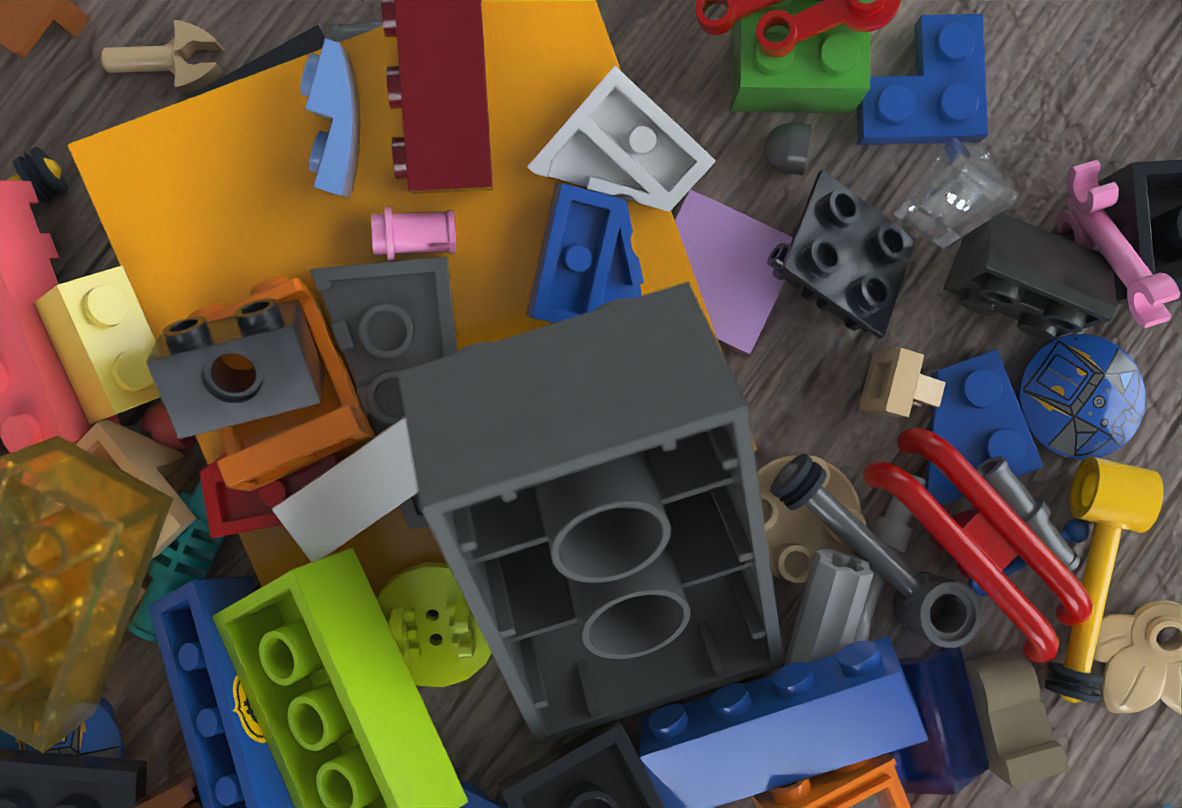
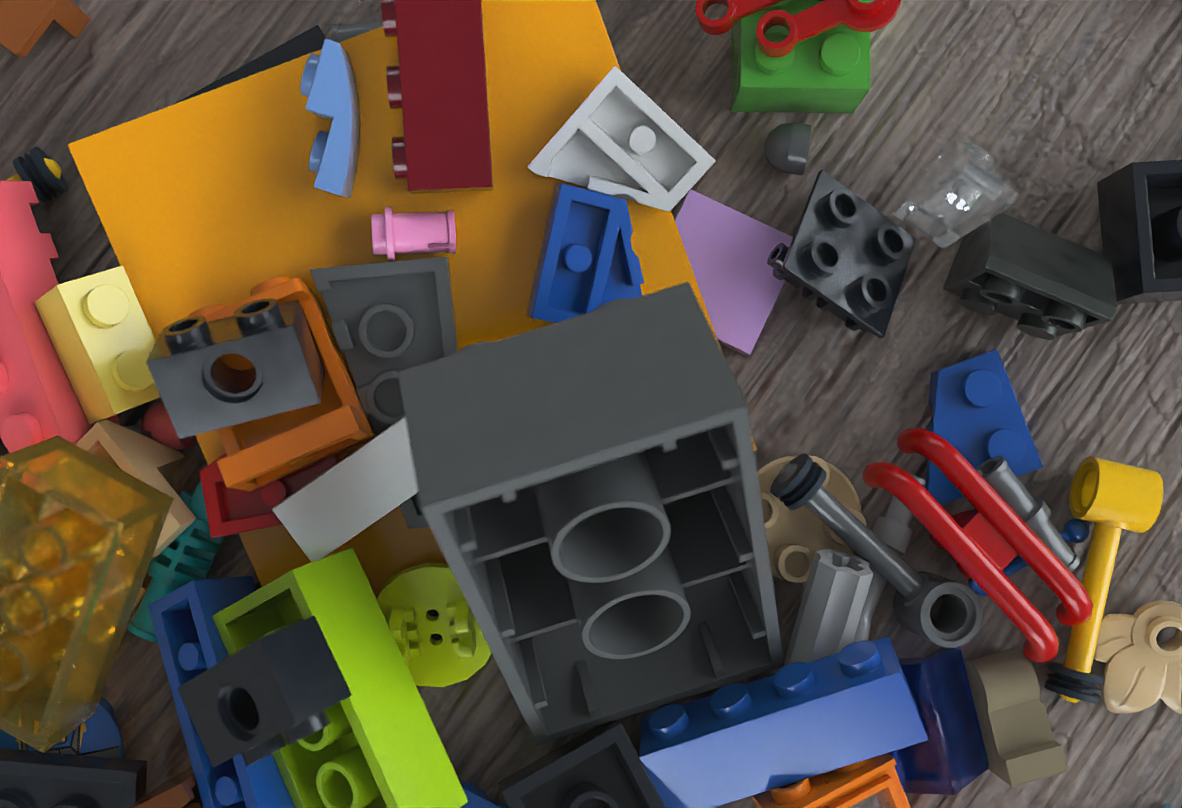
tan bar [101,20,224,95] -> none
blue plate [857,14,988,145] -> none
tan tile [858,348,946,418] -> none
blue dish [1016,334,1146,460] -> none
bright pink bar [1056,160,1181,328] -> none
none -> black brick [177,615,352,767]

